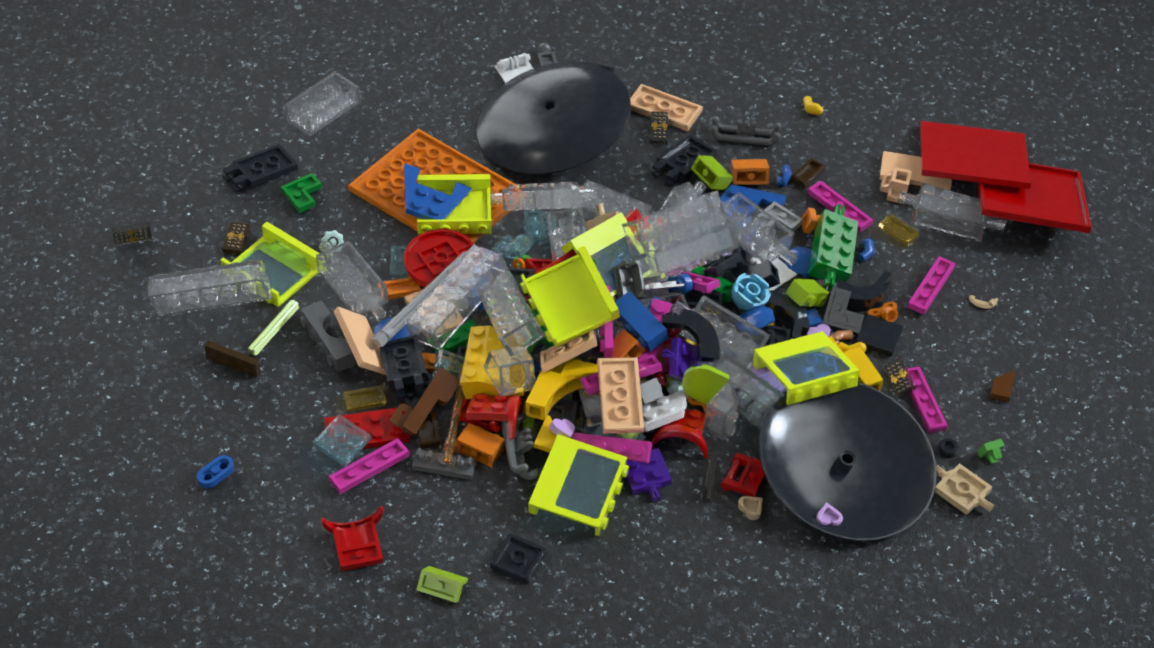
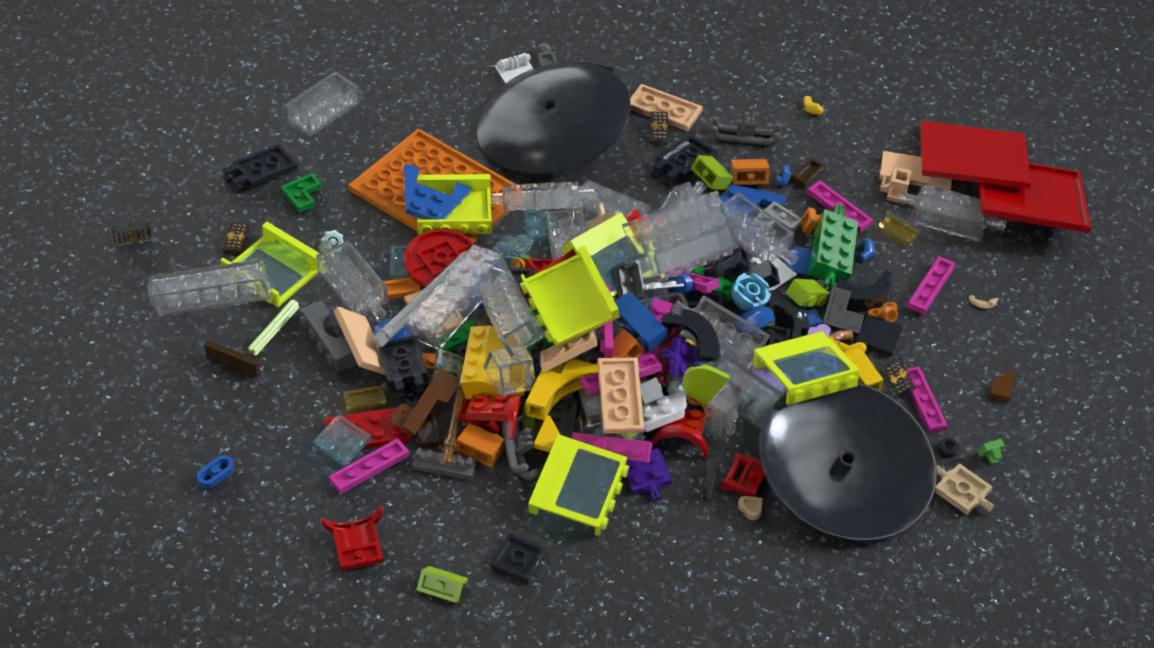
lavender tile [549,419,575,438] -> none
lavender tile [816,502,843,526] -> none

